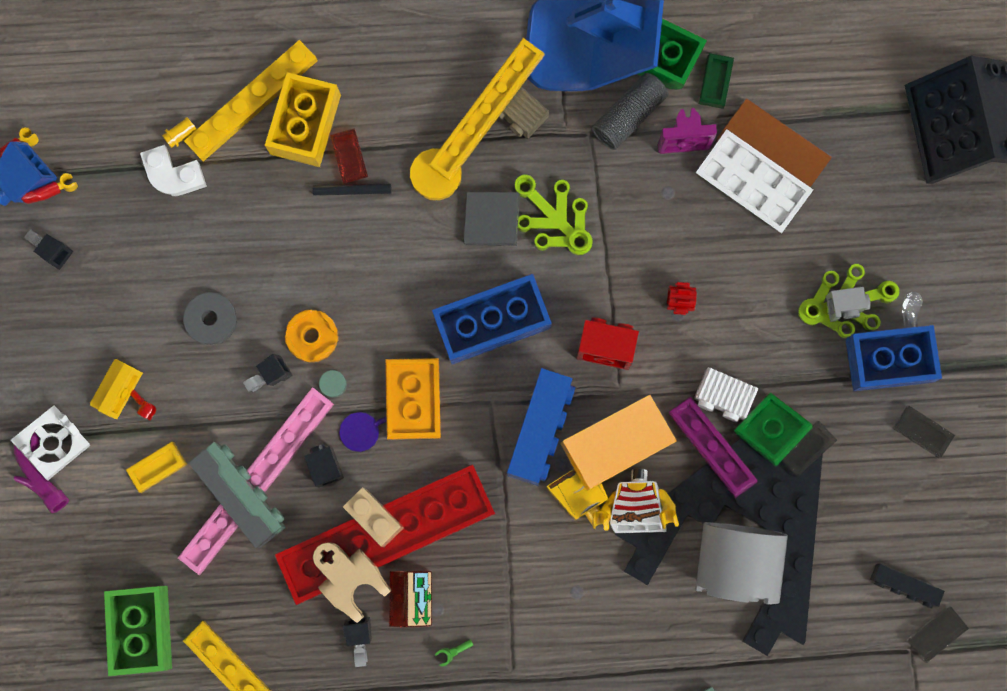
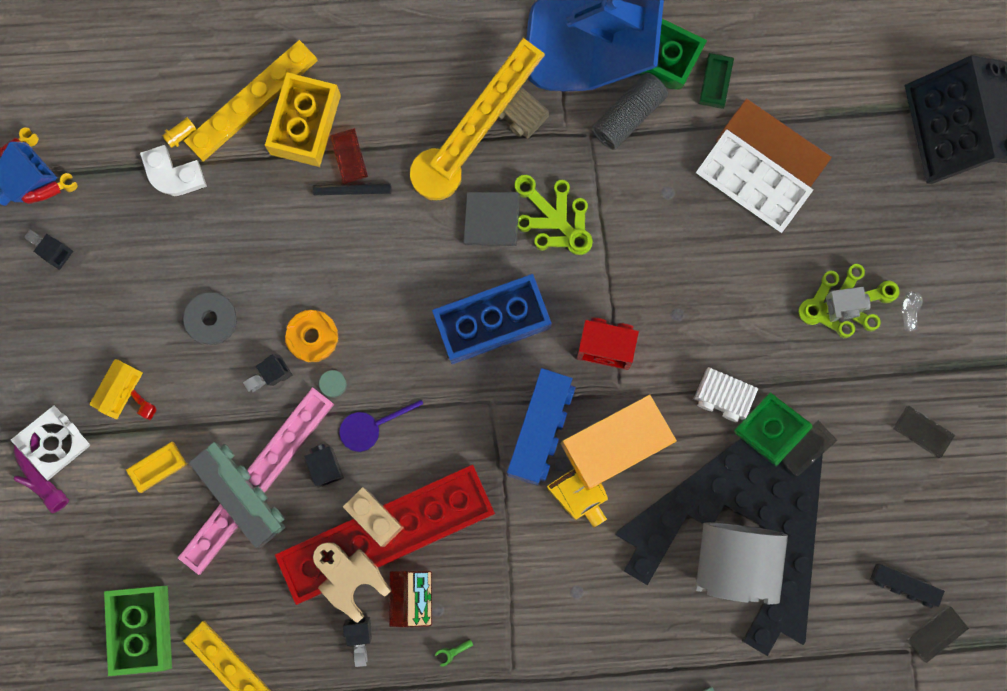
light orange tile [385,358,441,440] -> none
torso [592,468,679,533] -> none
magenta piece [658,108,717,154] -> none
red gear [667,282,697,315] -> none
magenta tile [669,397,757,498] -> none
blue brick [845,325,942,391] -> none

